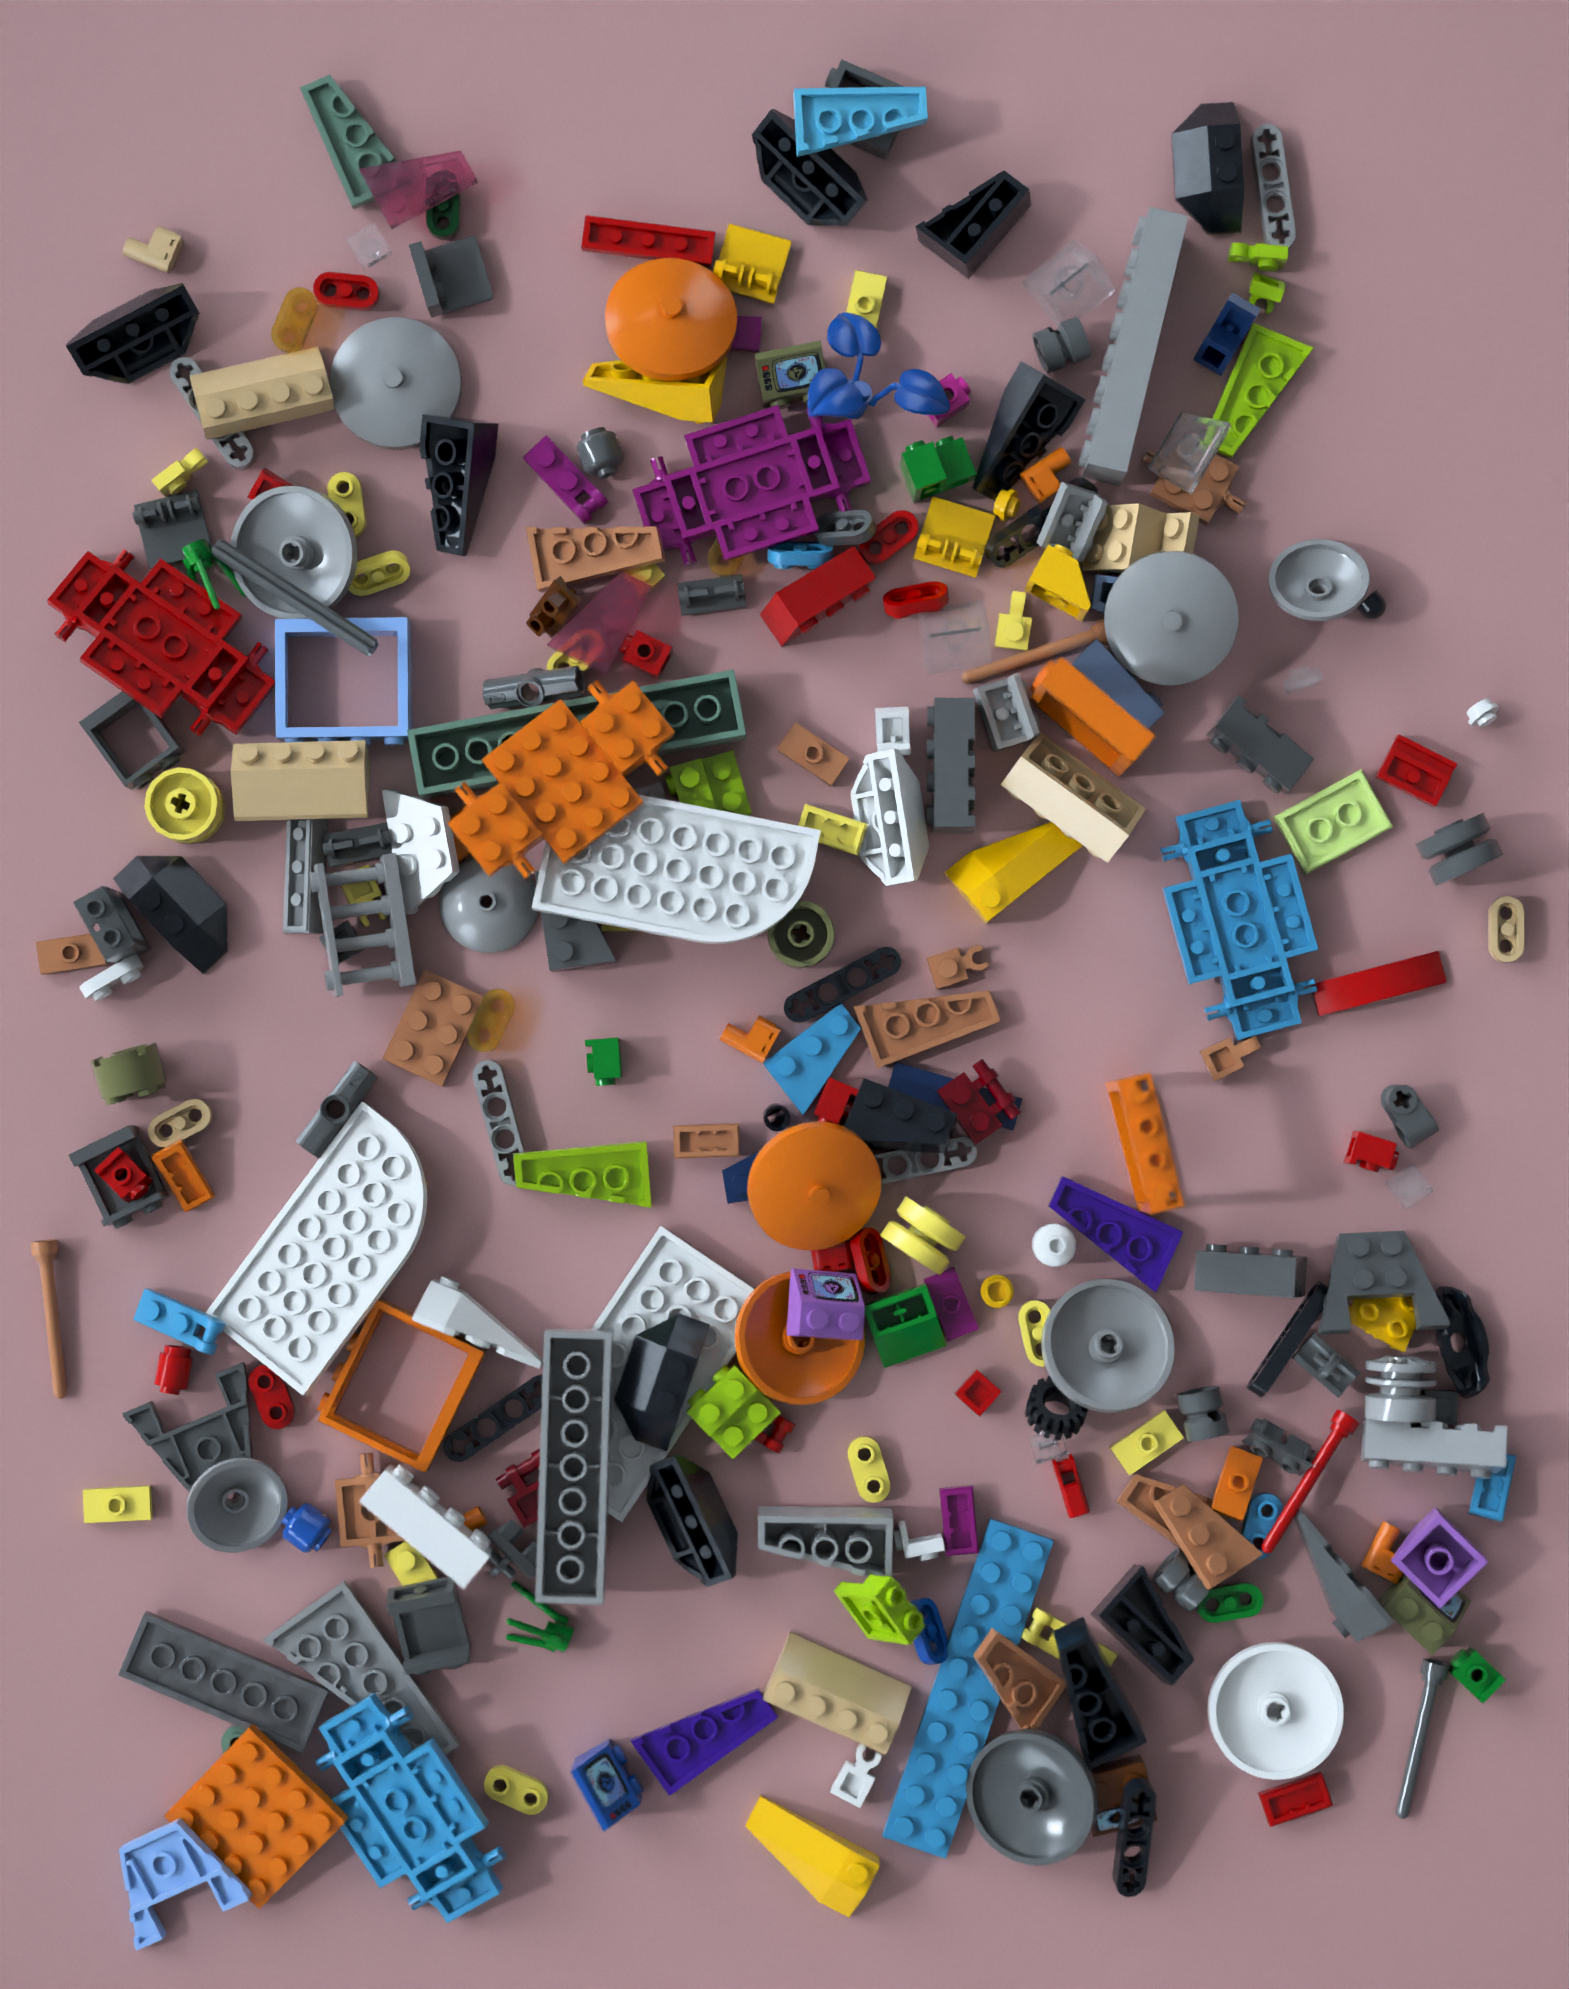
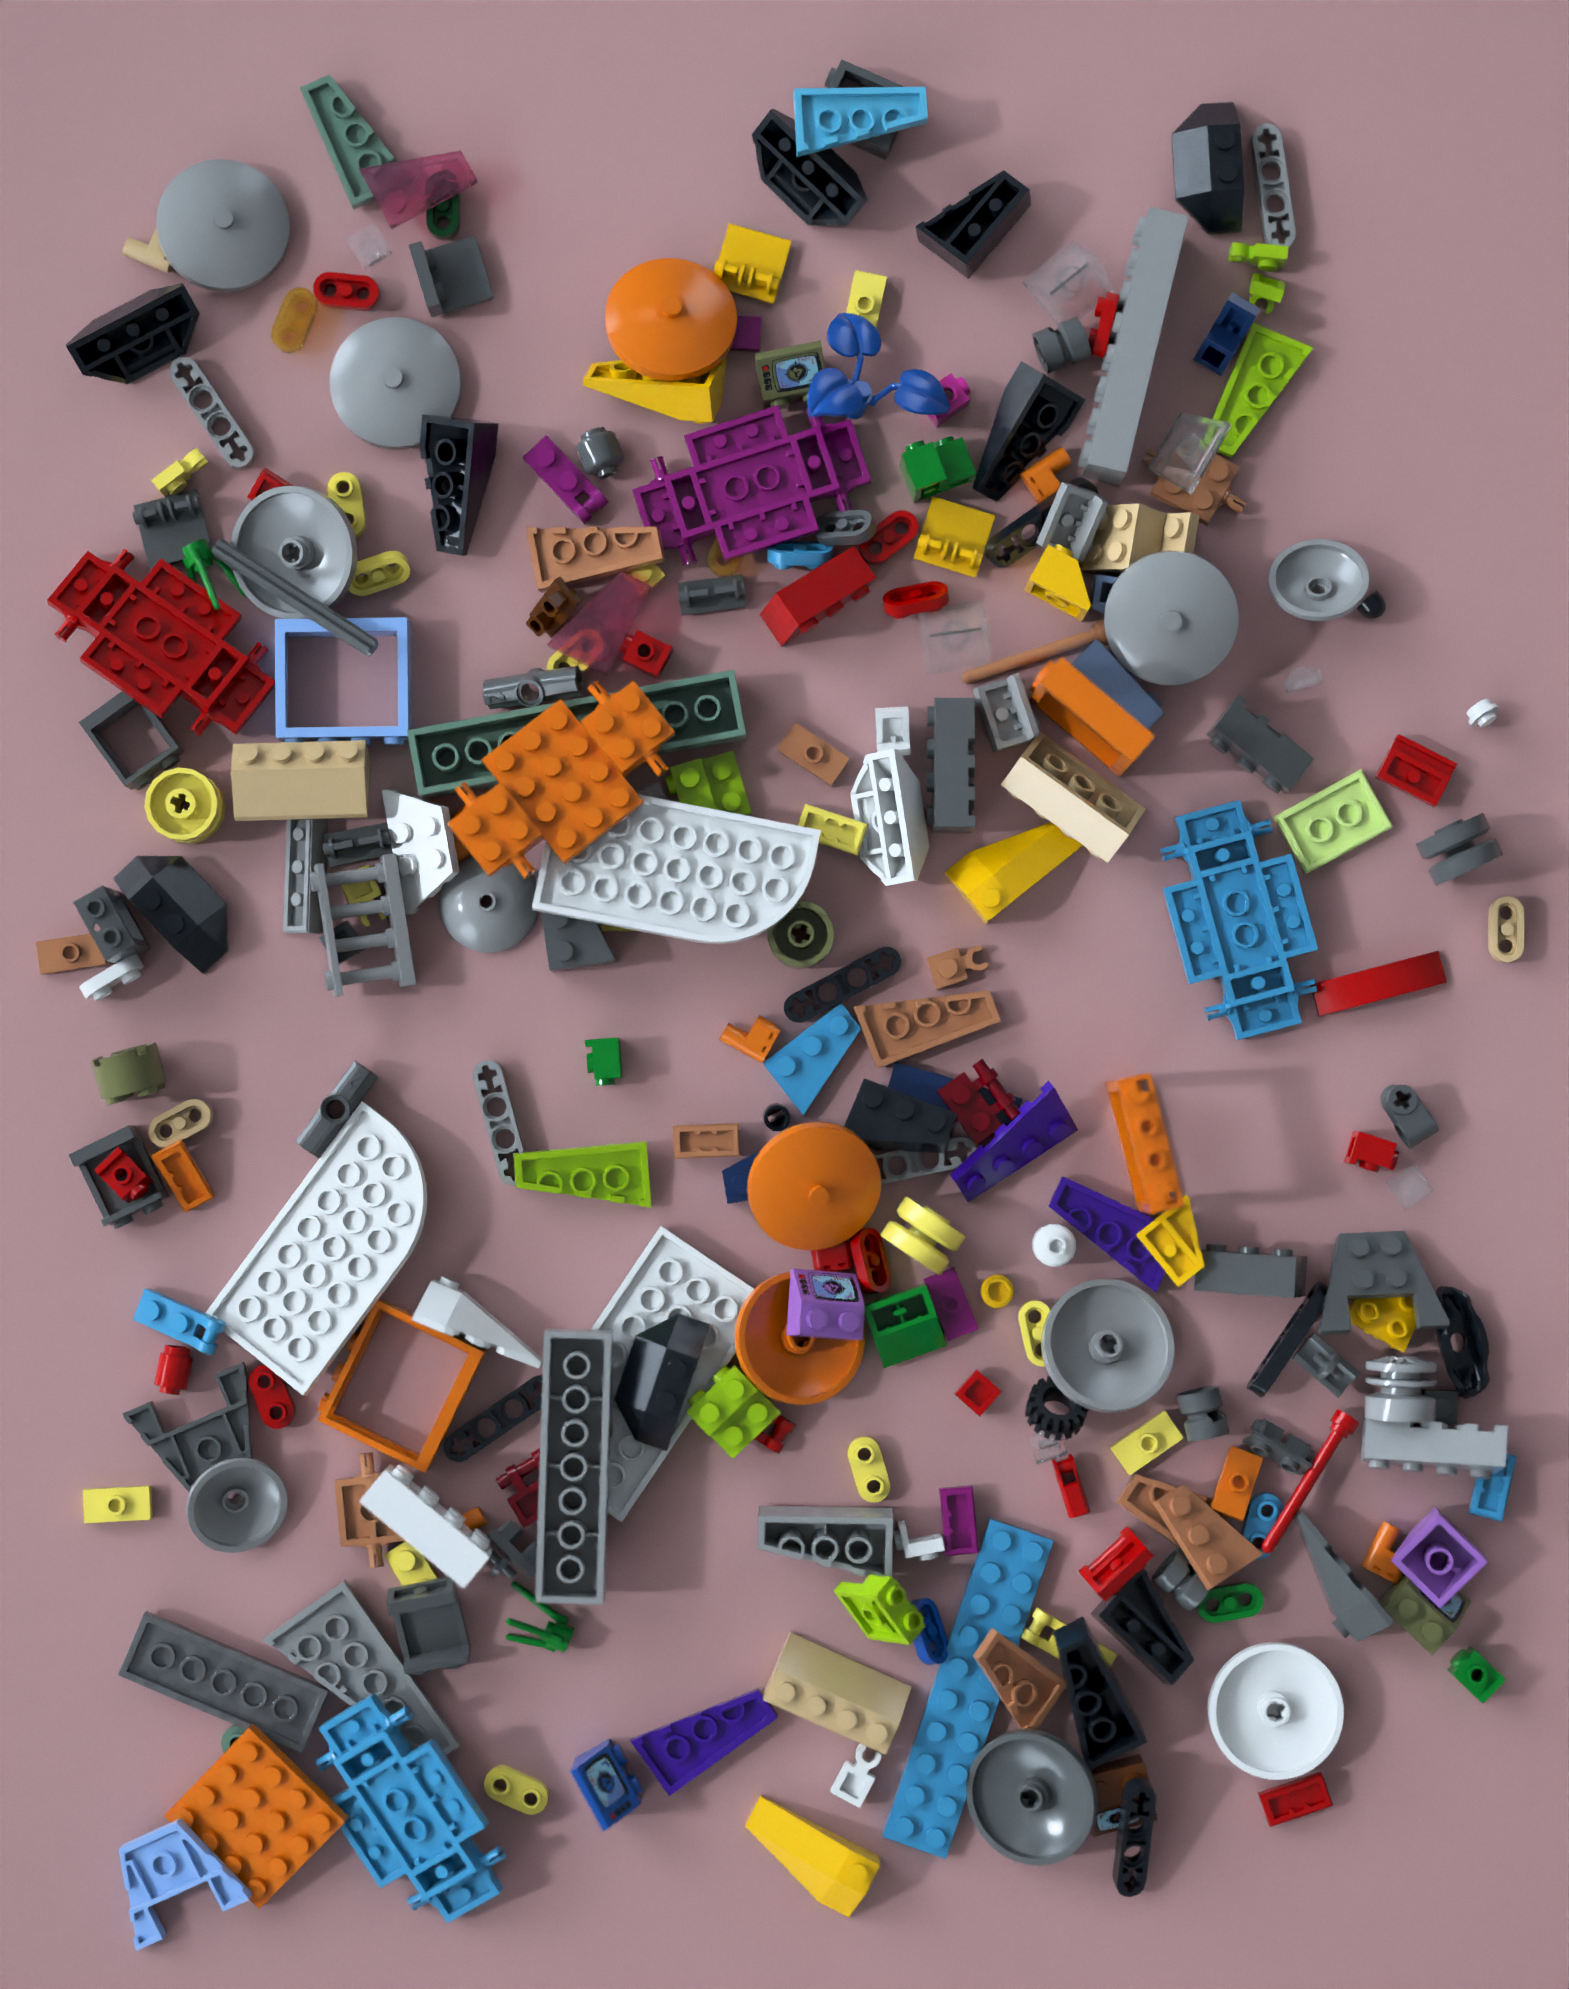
nougat piece [30,1239,67,1399] -> none
tan slope [189,346,335,440] -> none
blue head [281,1503,333,1553] -> none
nougat plate [382,969,485,1087] -> none
clear yellow plate [467,989,515,1052] -> none
red plate [581,215,716,267] -> none
black wedge [646,1454,738,1587] -> none
red brick [814,1077,859,1125] -> none
yellow plate [993,489,1021,522] -> none
light yellow plate [994,591,1032,651] -> none
nougat plate [1199,1036,1261,1081] -> none
dark grey piece [1396,1658,1449,1819] -> none
none -> light grey dish [156,159,290,292]
none -> dark purple wing [950,1080,1078,1202]
none -> red plate [1079,1526,1154,1602]
none -> red plate [1088,291,1119,358]
none -> yellow wing [1136,1195,1204,1287]

